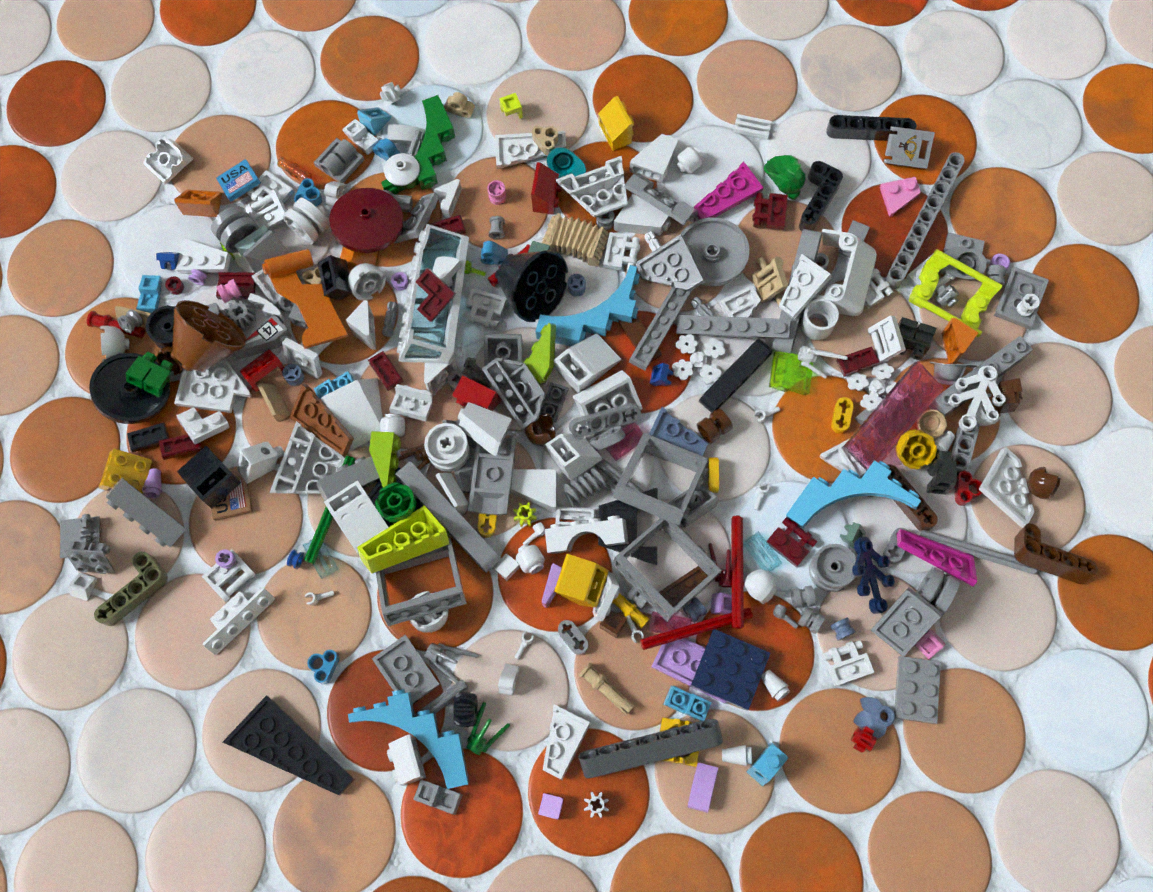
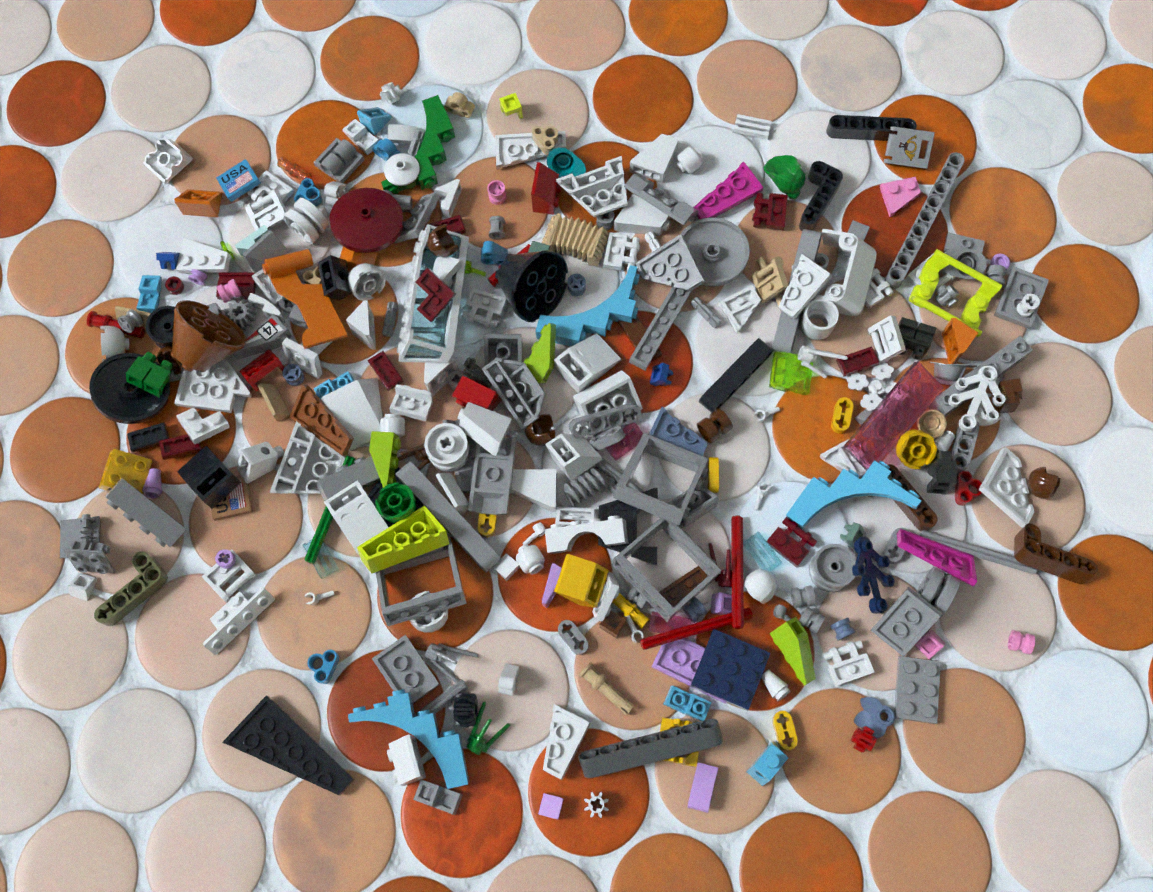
light grey wheel [211,206,259,253] -> none
blue bush [287,549,304,569] -> none
lavender bush [391,272,409,291] -> none
neon yellow gear [513,502,537,527] -> none
white hand [514,631,534,660] -> none
dark grey slope [540,382,569,423] -> none
yellow slope [598,96,634,151] -> none
white plant [672,334,725,384] -> none
light grey plate [676,315,791,339] -> none
white cone [722,745,752,766] -> none
none -> reddish brown hair [427,224,459,257]
none -> lime slope [770,617,816,686]
none -> yellow beam [772,711,798,751]
none -> bright pink wheel [1008,630,1035,655]

